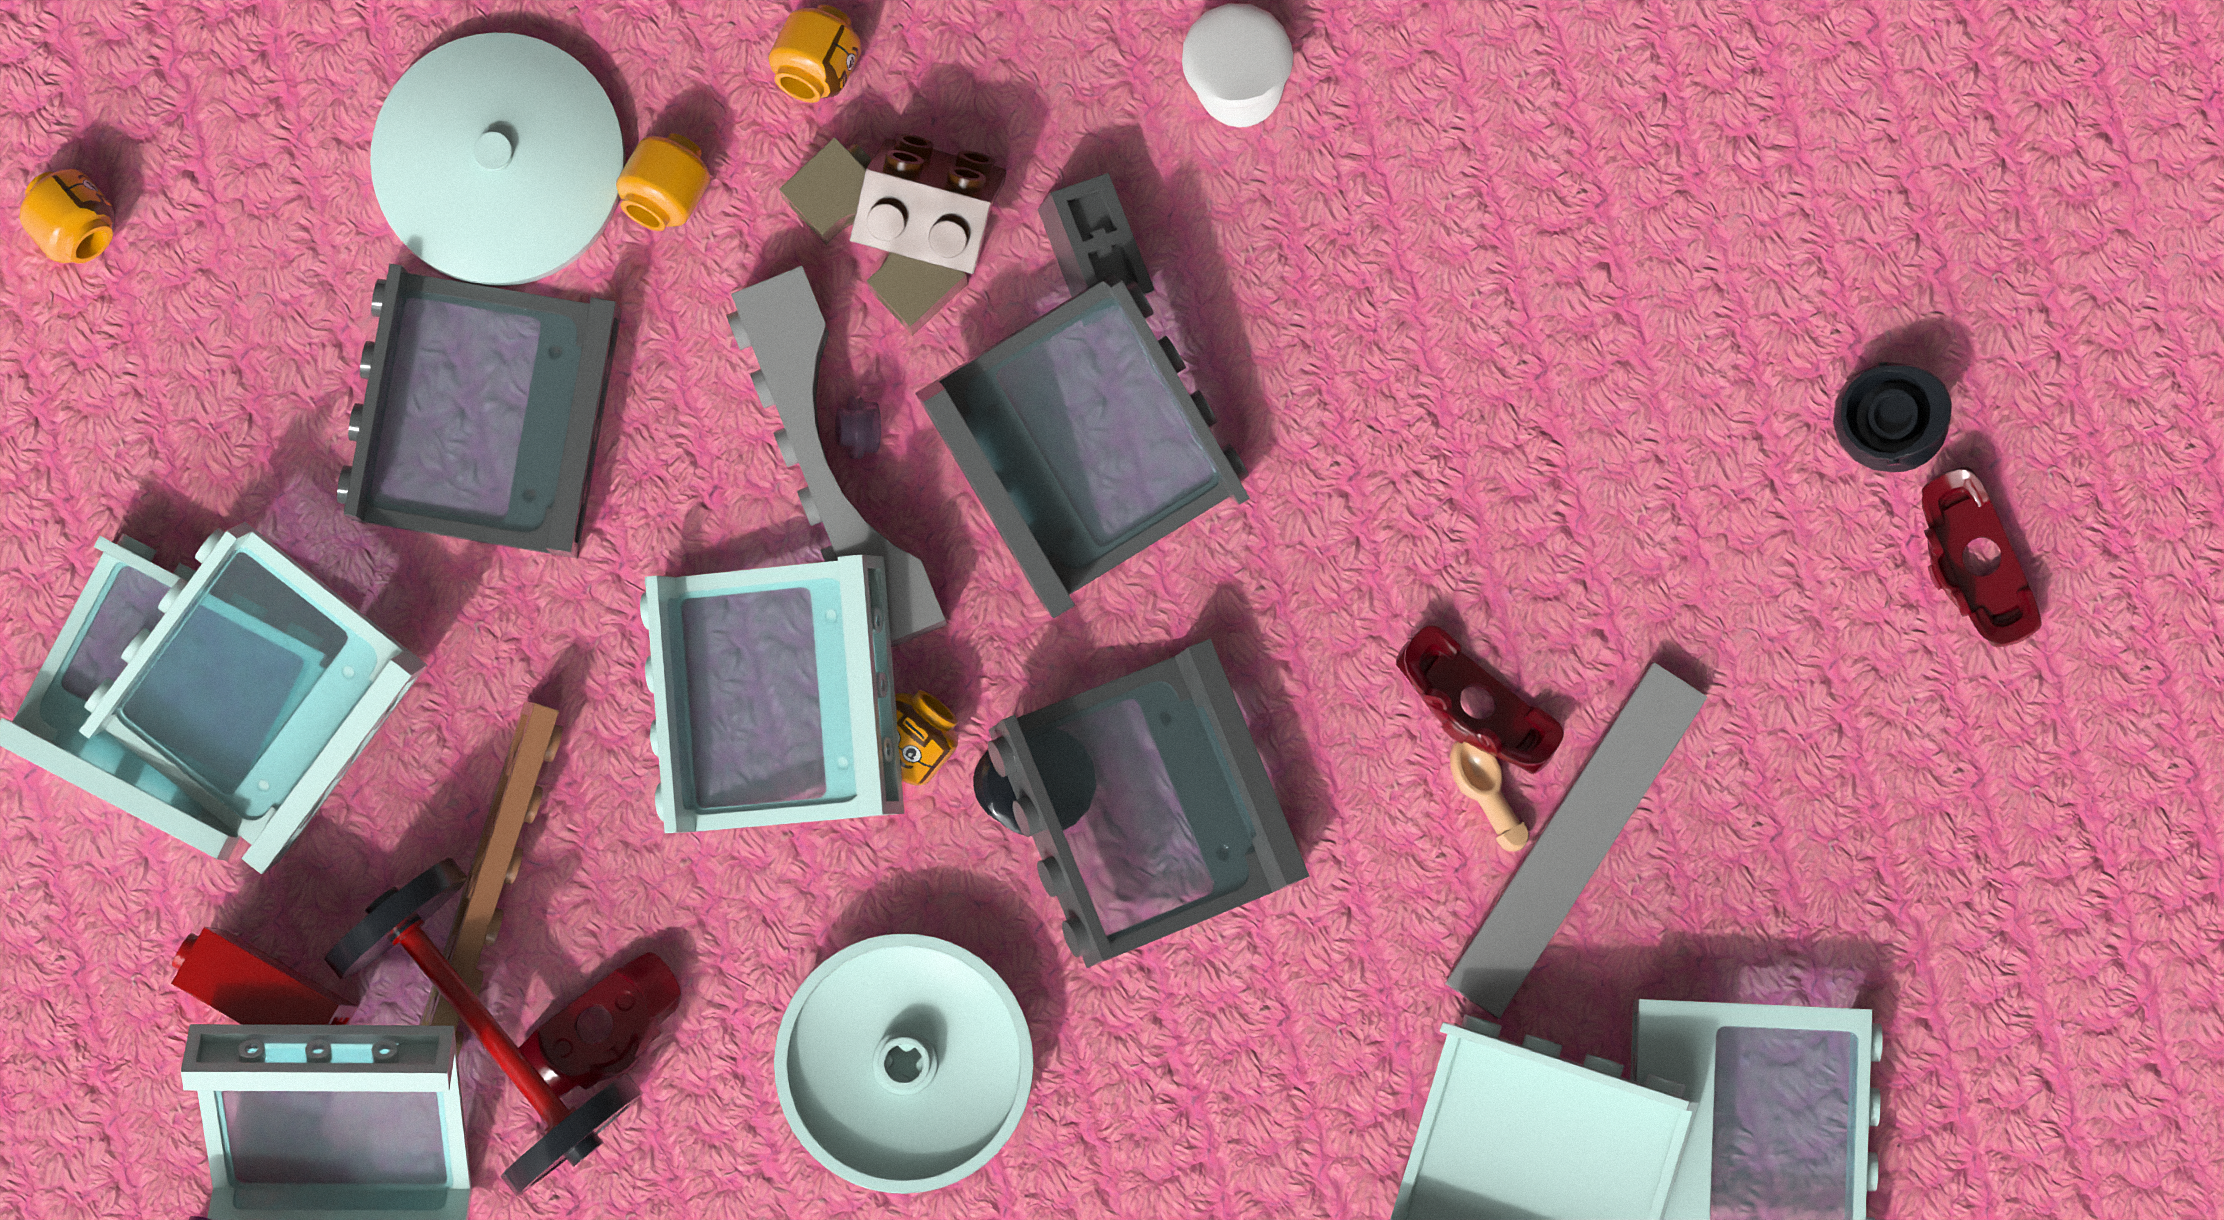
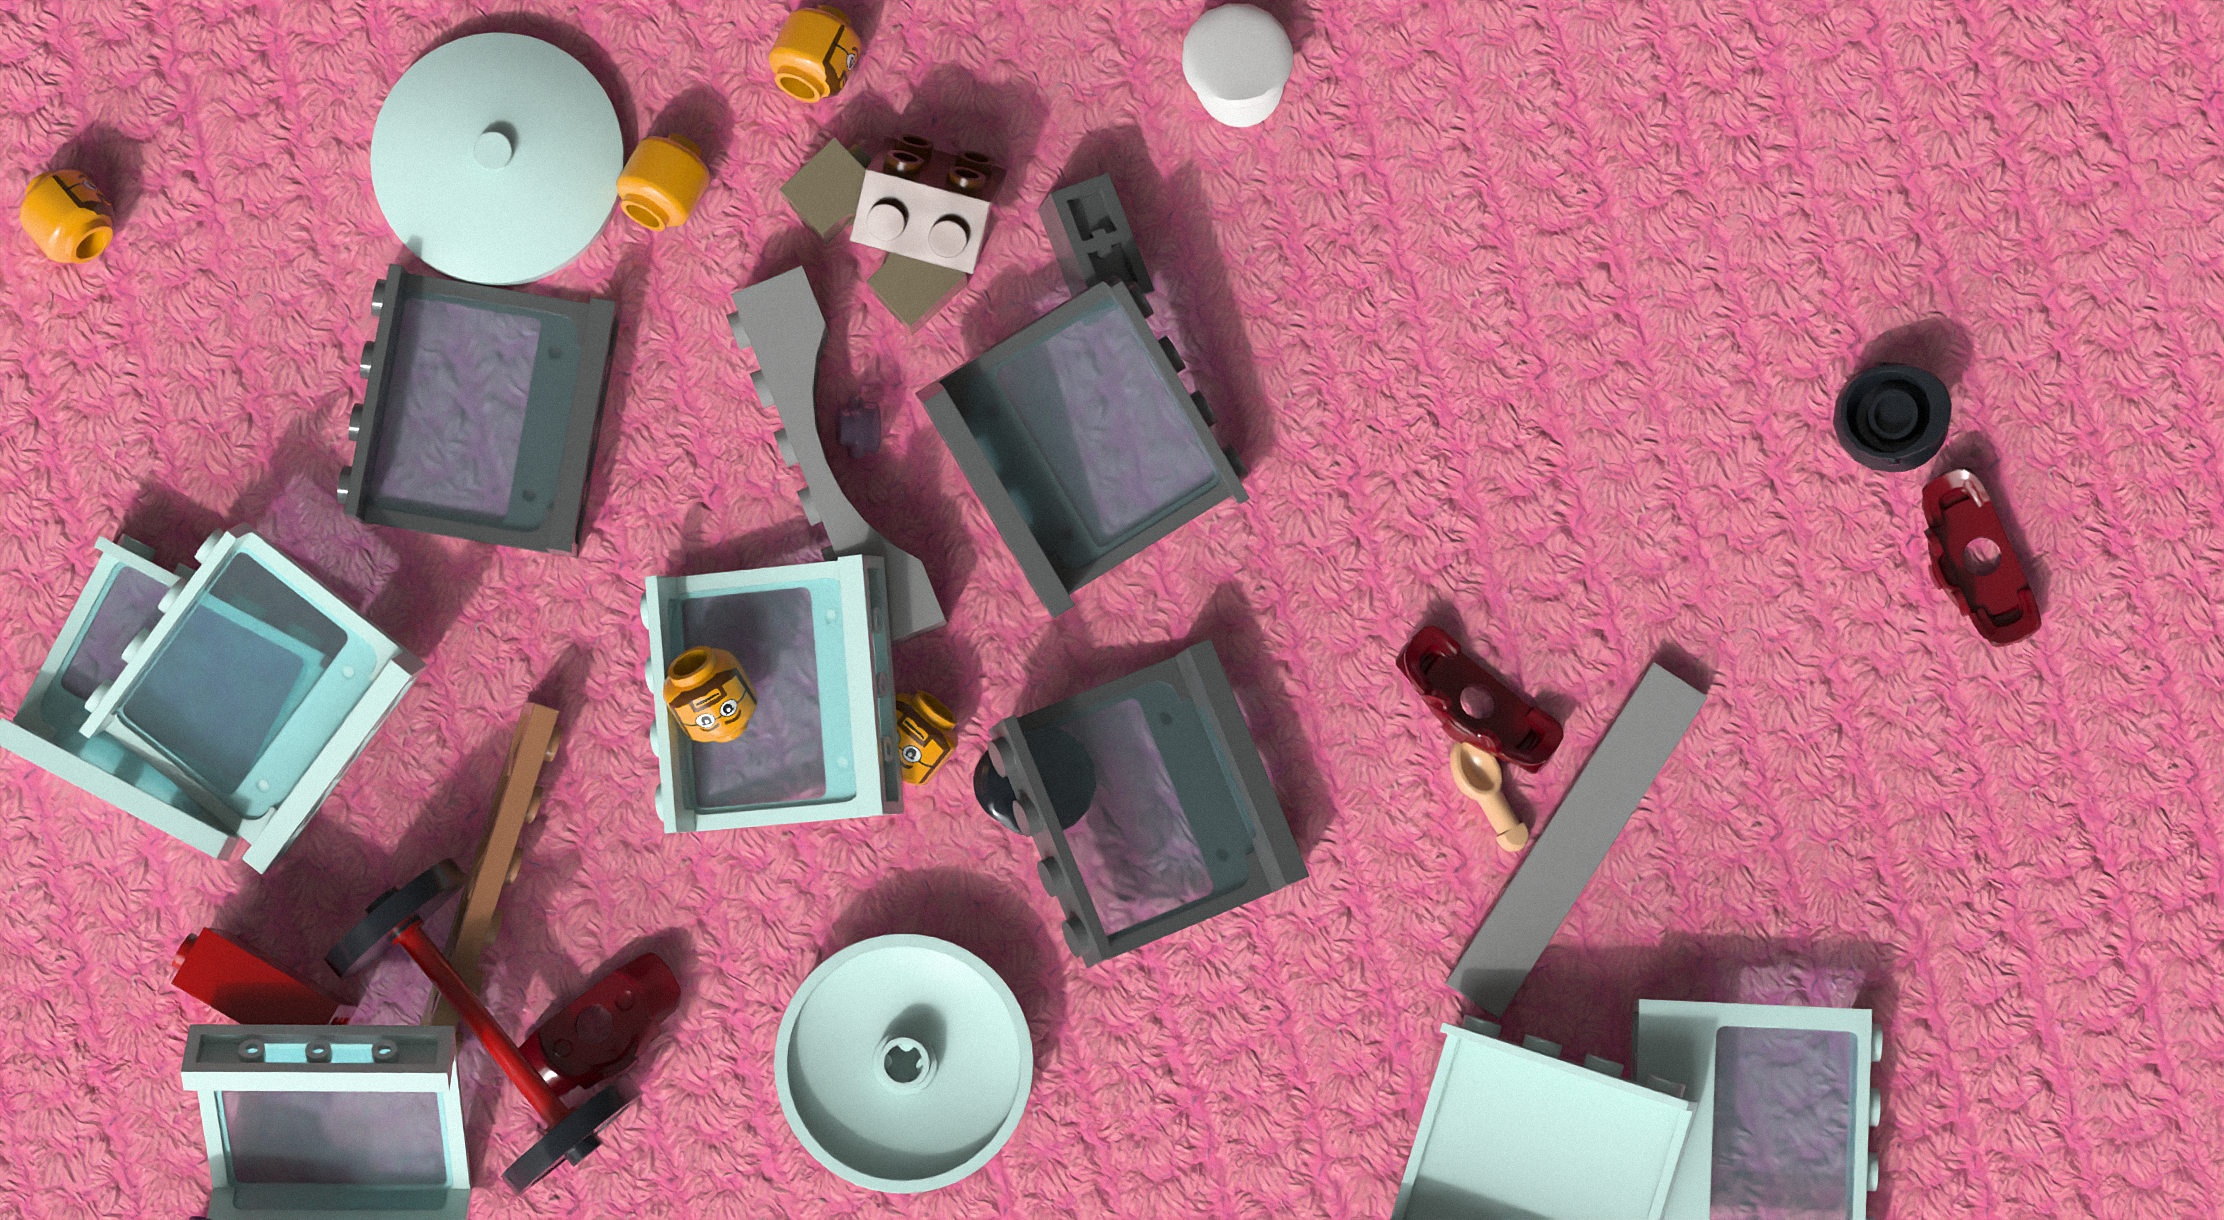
none -> light orange head [663,645,758,743]

